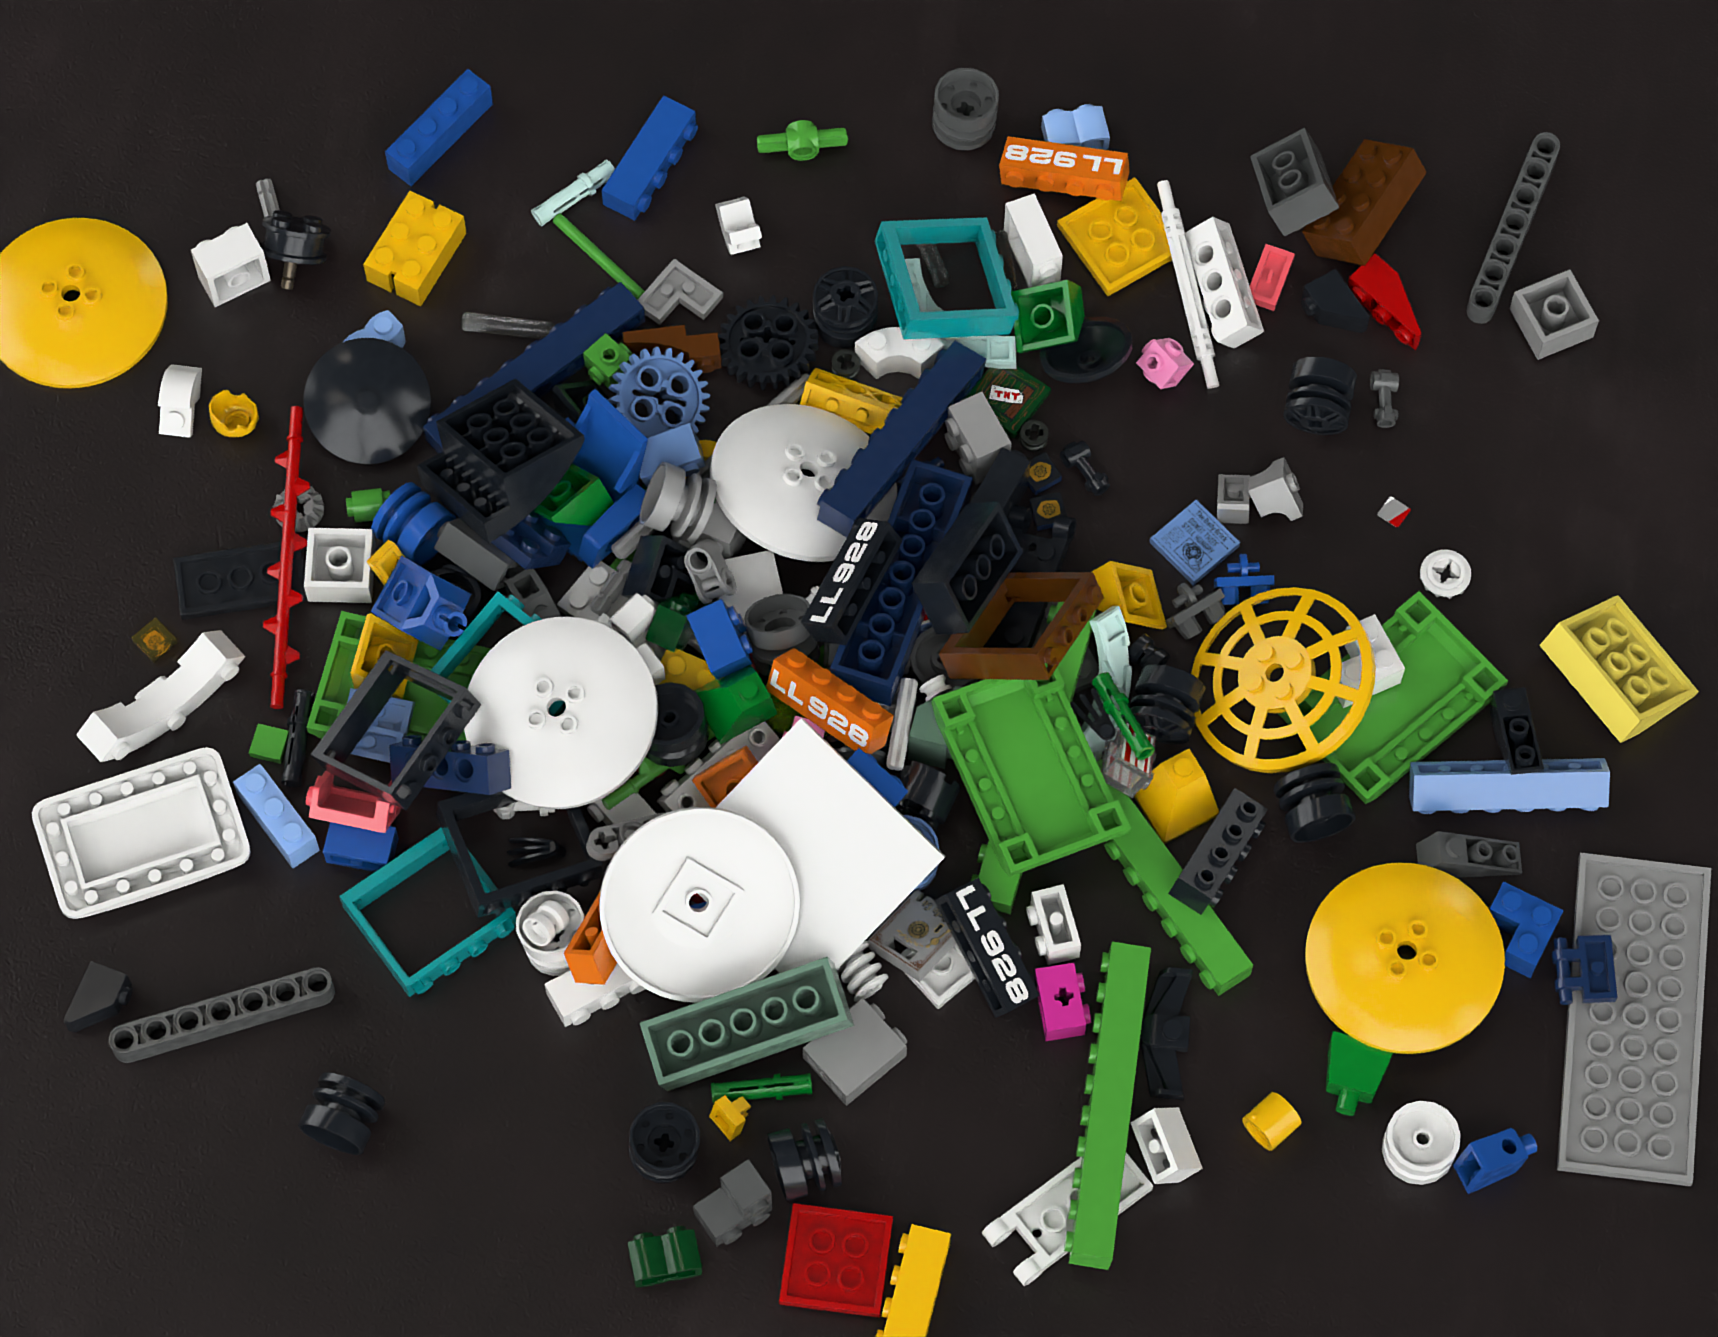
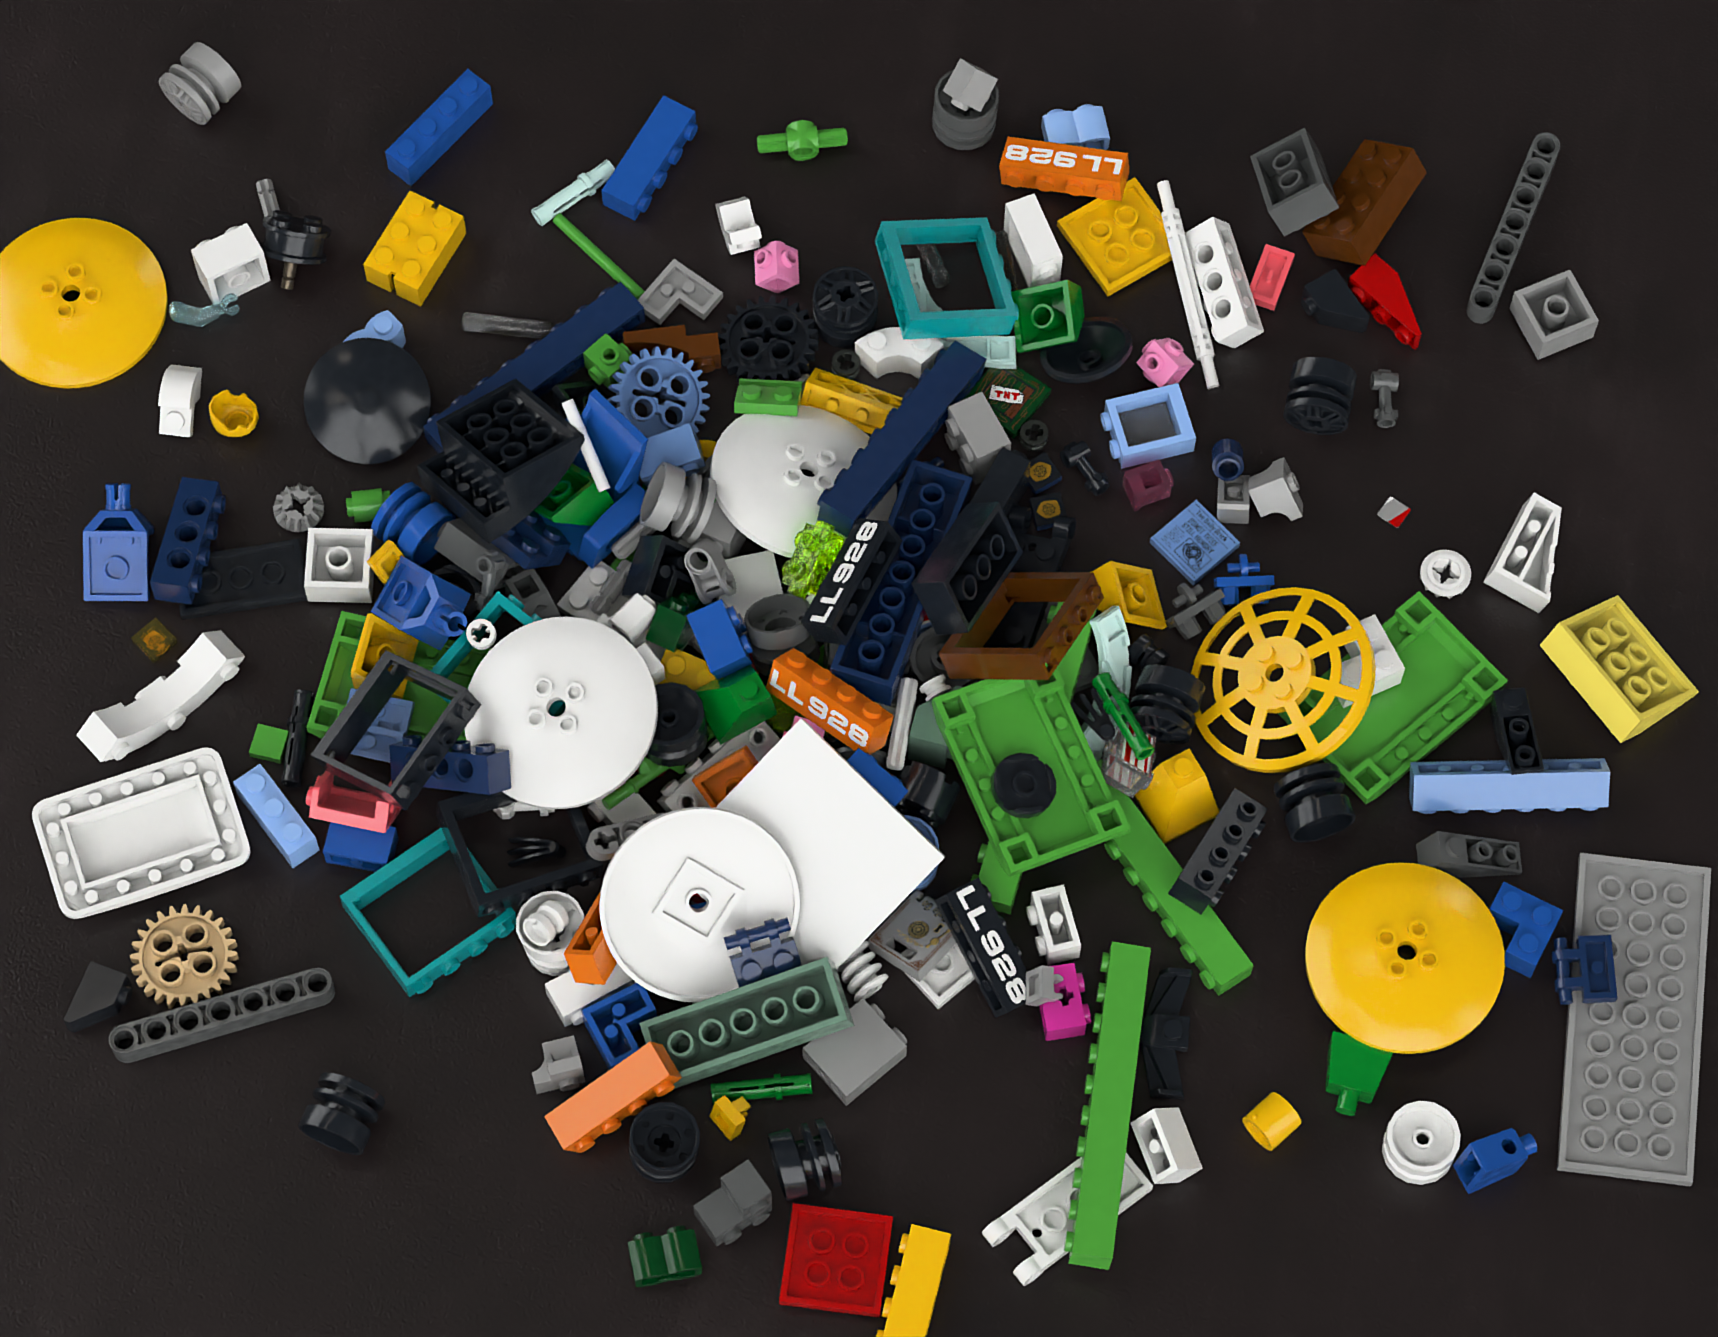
red plant [263,406,310,709] -> none
none -> plate [83,483,155,601]
none -> tan gear [130,904,239,1009]
none -> dark blue brick [150,477,226,605]
none -> light grey wheel [158,42,242,125]
none -> clear light blue arm [169,293,240,327]
none -> white bush [466,619,497,650]
none -> dark grey bar [474,549,506,611]
none -> light grey brick [532,1035,585,1094]
none -> orange brick [544,1042,682,1153]
none -> white bar [561,399,610,492]
none -> blue brick [581,983,657,1070]
none -> dark blue plate [723,917,802,988]
none -> bright green plate [734,378,802,416]
none -> bright pink brick [754,241,799,294]
none -> clear neon green brick [782,520,844,599]
none -> light grey brick [943,58,998,112]
none -> black tile [991,753,1056,819]
none -> light grey tile [1026,965,1063,1006]
none -> light blue window [1100,383,1196,469]
none -> clear pink brick [1123,459,1174,511]
none -> dark blue brick [1212,439,1244,481]
none -> white wedge [1483,493,1562,613]

